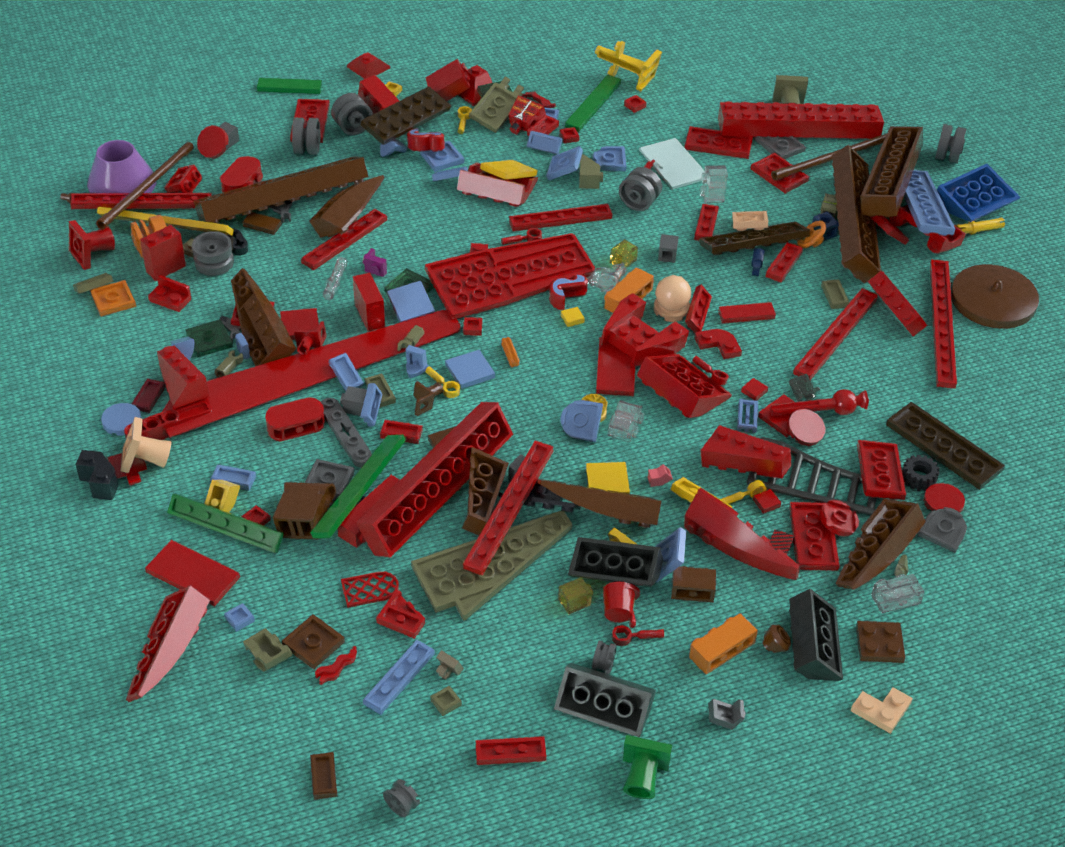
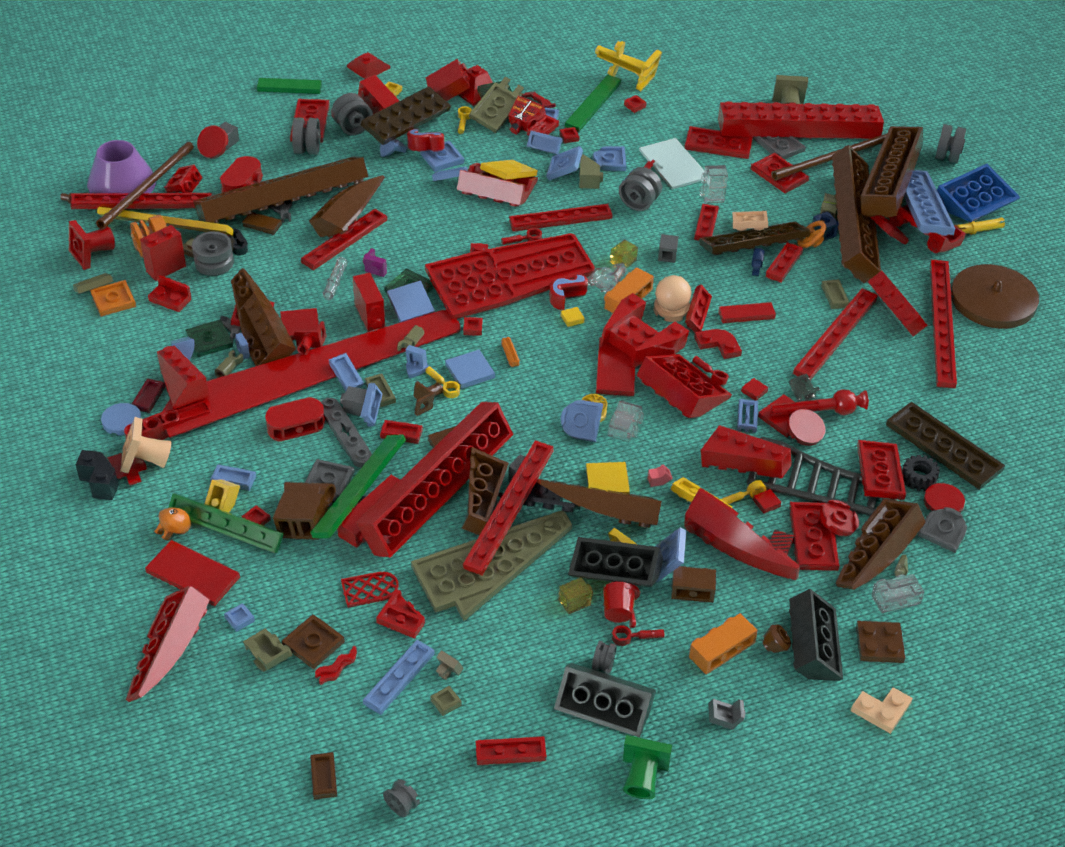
none -> orange piece [154,508,191,540]

